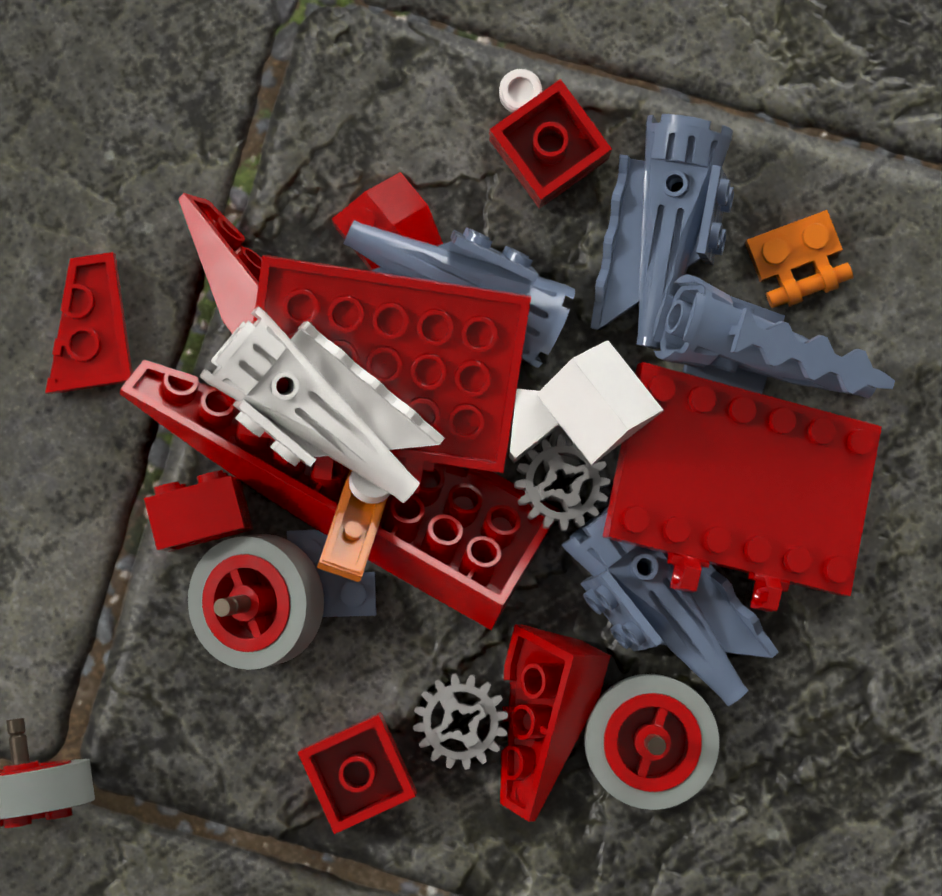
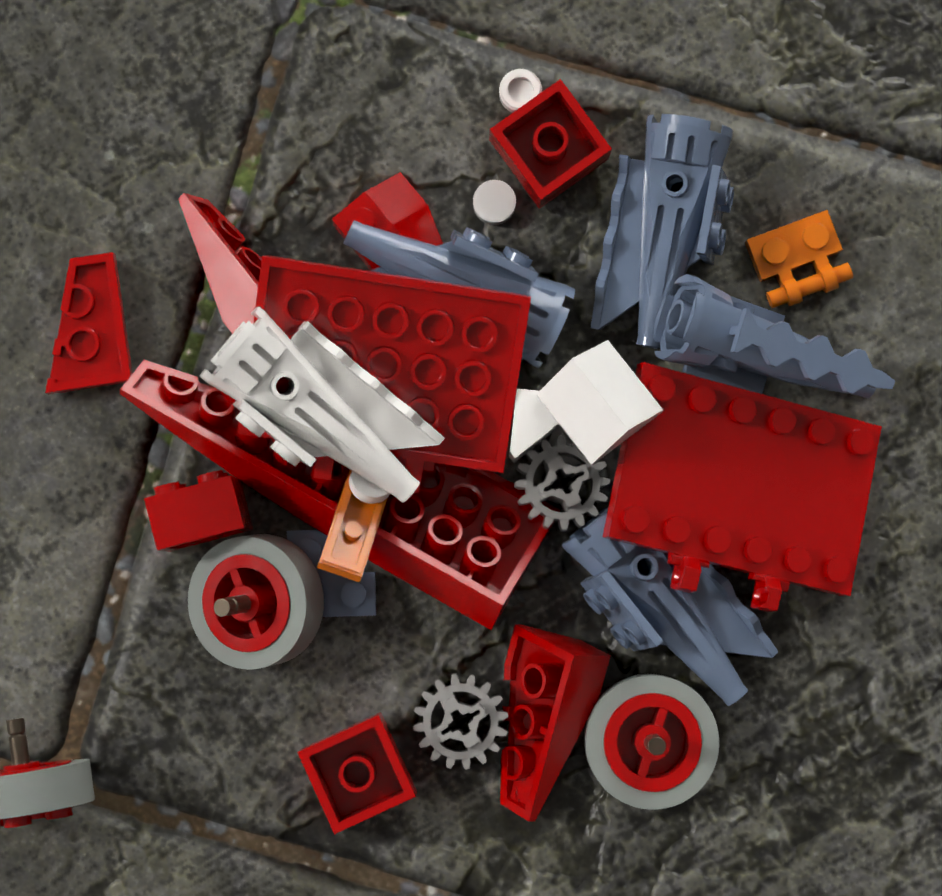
none -> white tile [473,180,516,225]

